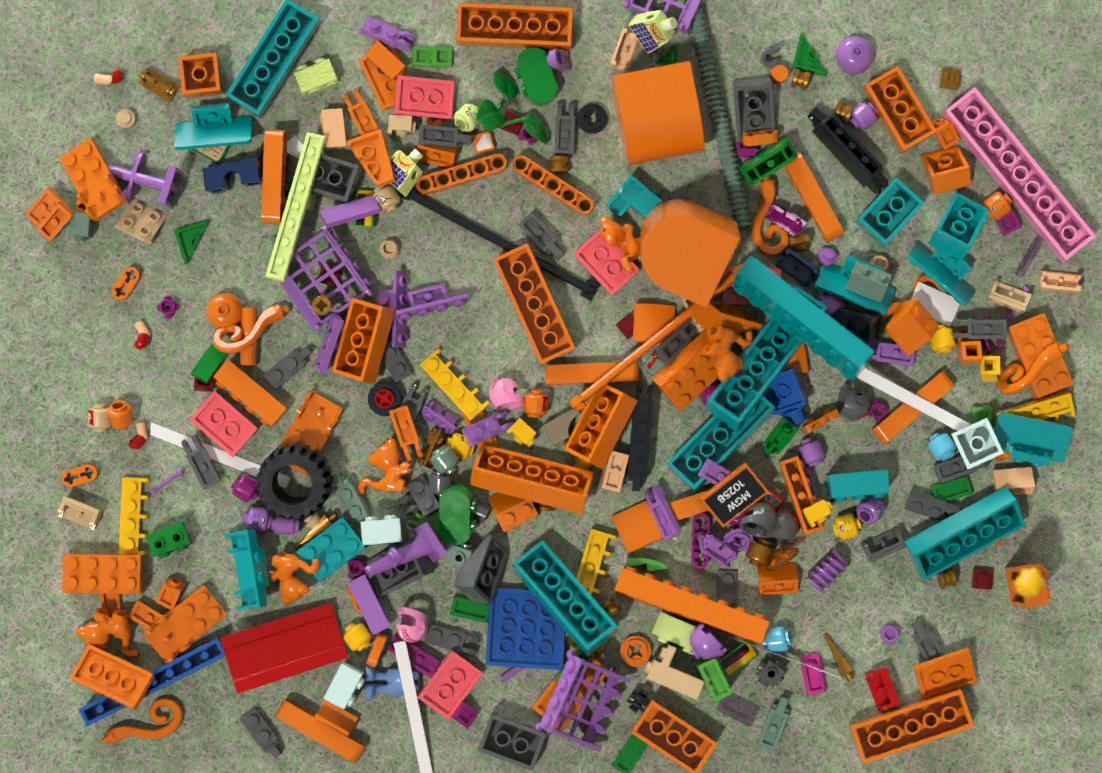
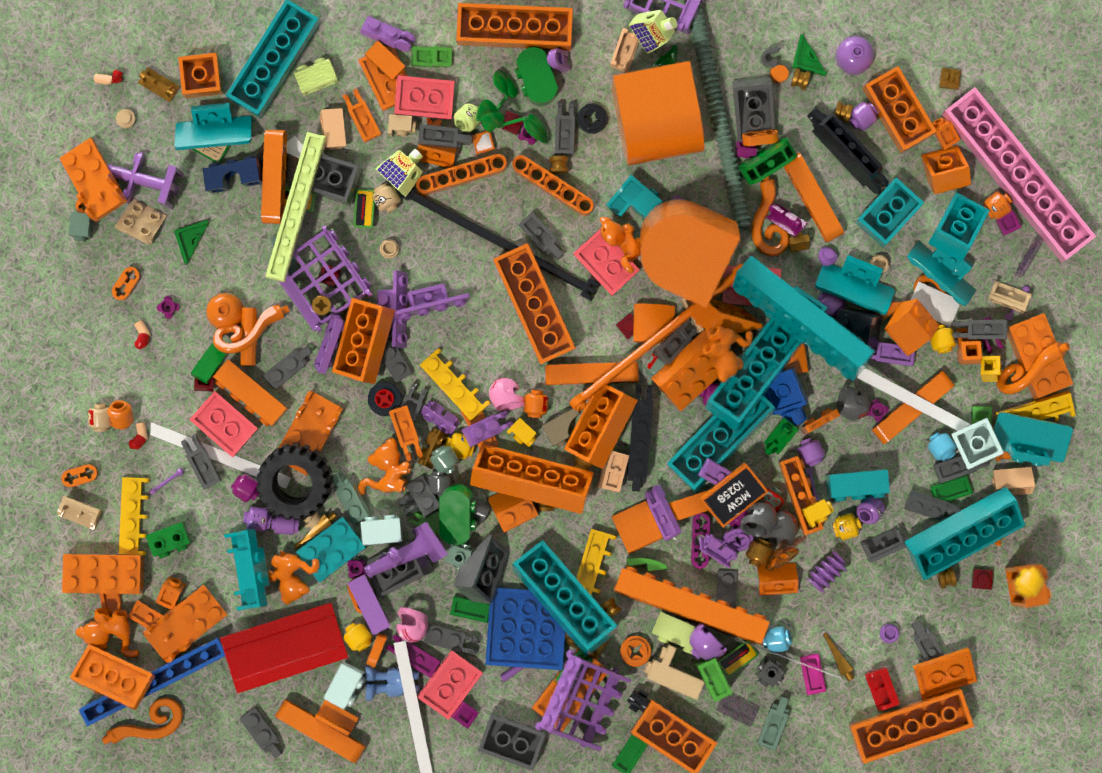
orange slope [24,186,74,242] -> none
medium lavender tile [319,195,380,228] -> none
orange wing [346,129,396,188] -> none
dark blue hinge [775,248,819,287] -> none
sand green brick [845,261,892,303] -> none
light nougat hinge [1038,270,1081,293] -> none

